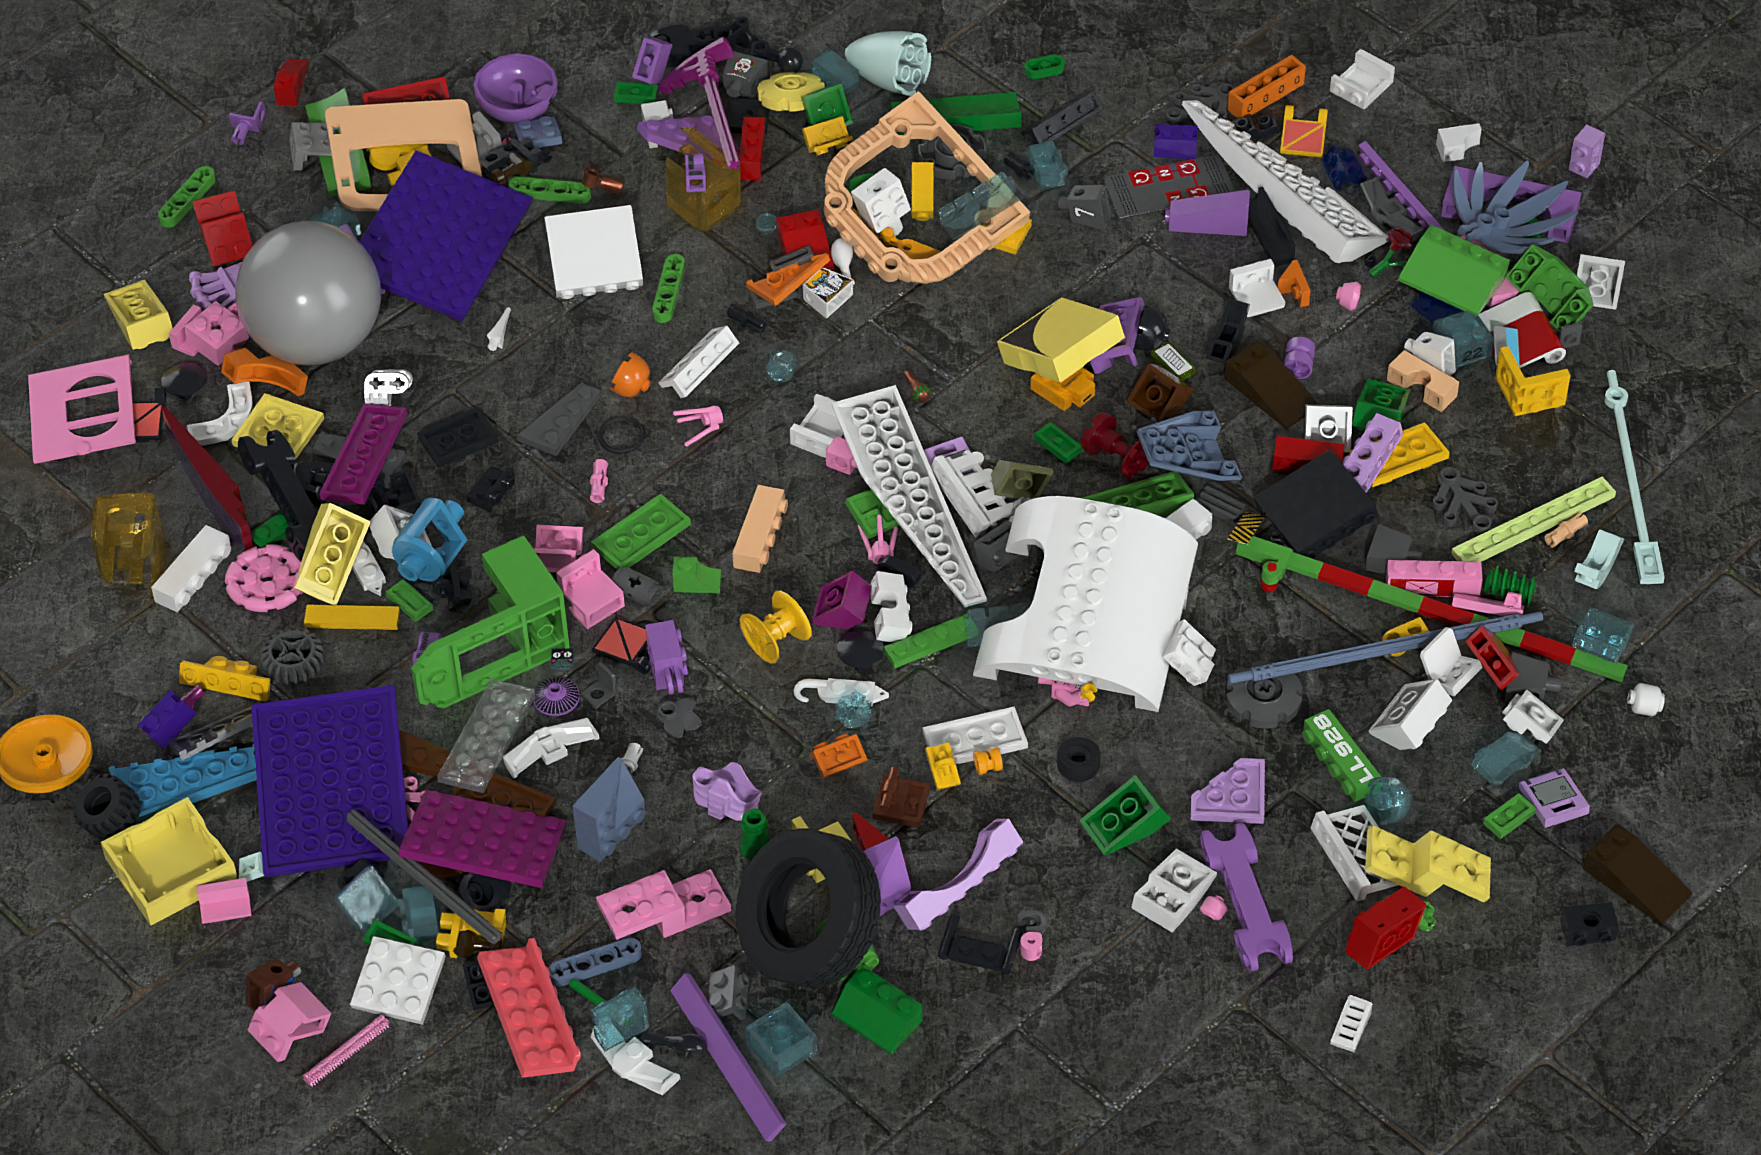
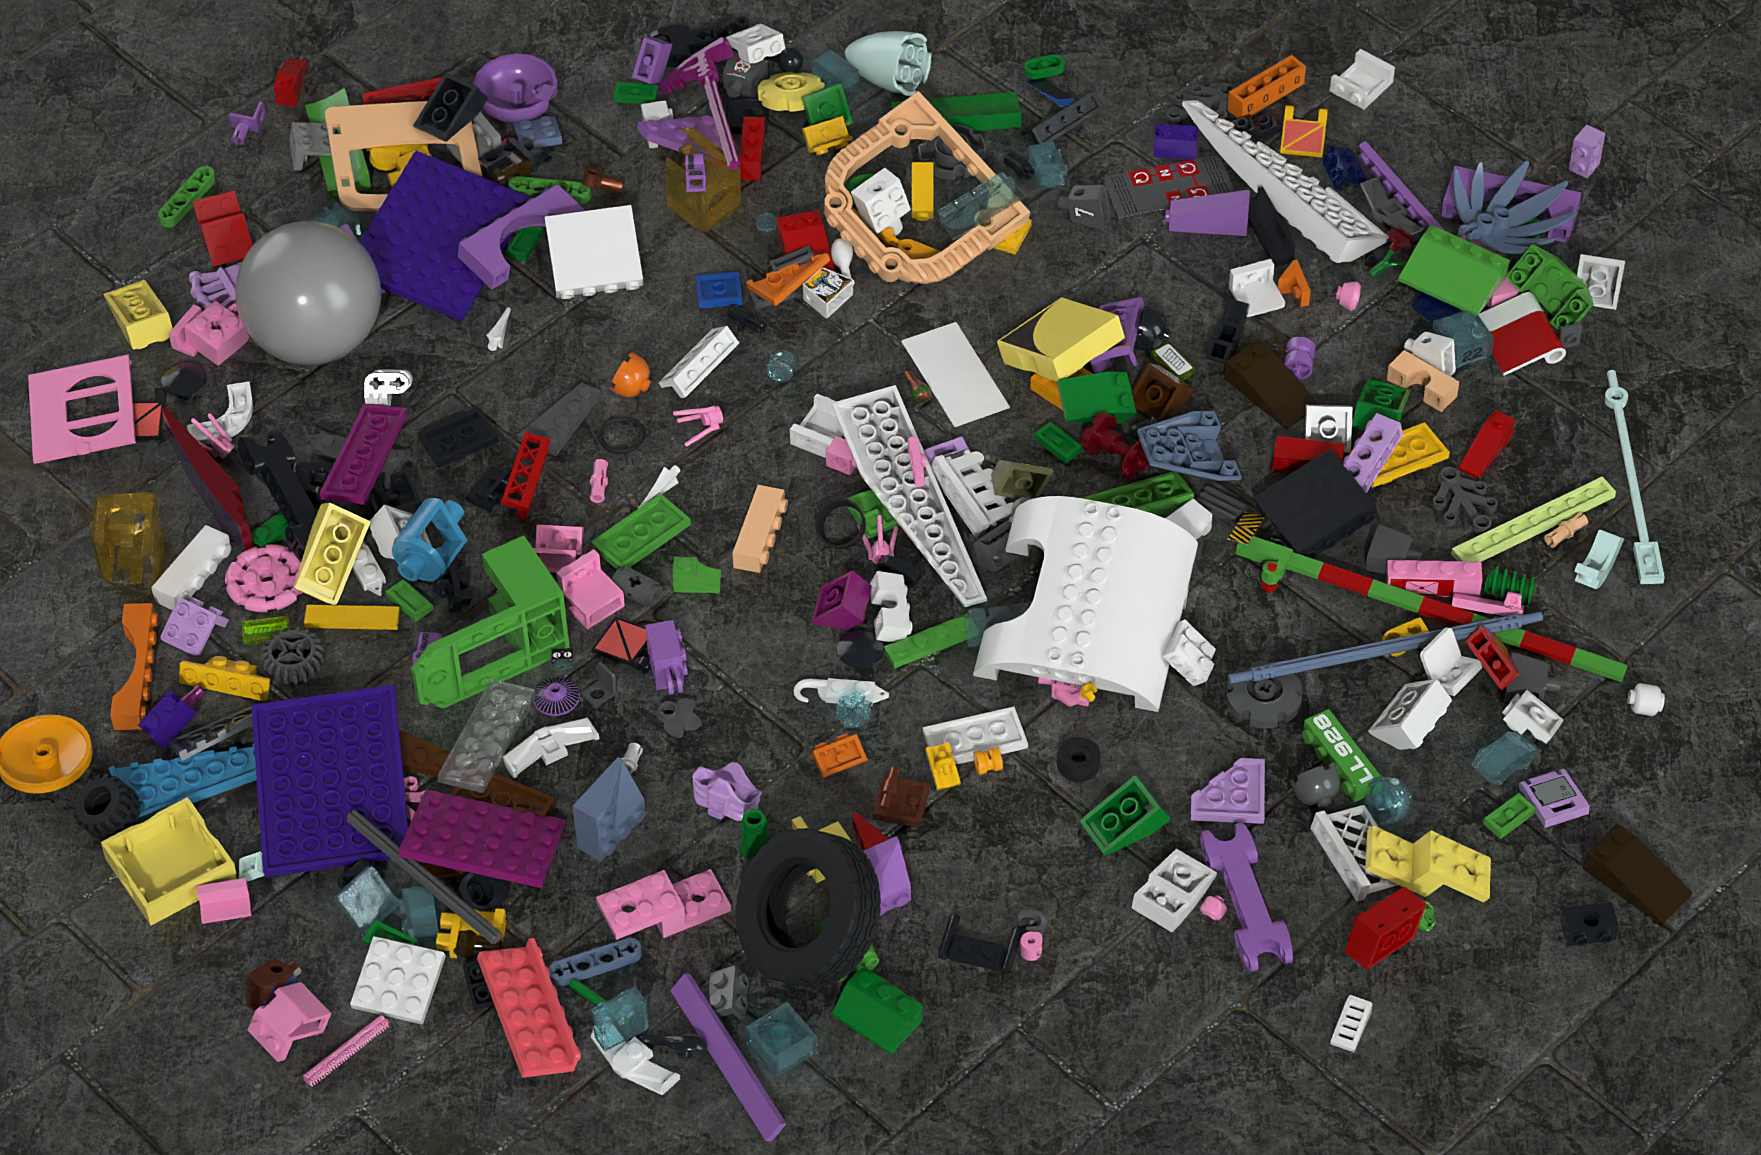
orange arch [221,348,308,396] -> none
light yellow plate [232,393,324,460] -> none
bright green beam [653,254,685,323] -> none
yellow piece [740,591,811,664] -> none
lavender arch [893,818,1023,931] -> none
white arch [1436,123,1481,162] -> none
slope [1493,326,1520,368] -> none
yellow bracket [1495,346,1570,416] -> none
clear light blue piece [1572,607,1635,664] -> none
none -> orange arch [110,603,159,730]
none -> lavender bracket [161,597,229,657]
none -> bright pink plant [191,413,235,459]
none -> clear neon green tile [241,616,289,645]
none -> black slope [413,73,488,142]
none -> medium lavender arch [458,184,586,289]
none -> red fence [501,432,551,521]
none -> green tile [506,226,544,262]
none -> white piece [638,465,680,509]
none -> blue plate [696,272,742,308]
none -> white plate [726,24,785,63]
none -> black tyre [815,498,866,549]
none -> white sticker [901,322,1010,427]
none -> bright pink plate [908,436,926,487]
none -> black sticker [1026,78,1074,107]
none -> green slope [1057,371,1136,424]
none -> dark grey cylinder [1290,764,1340,808]
none -> red slope [1459,410,1515,479]

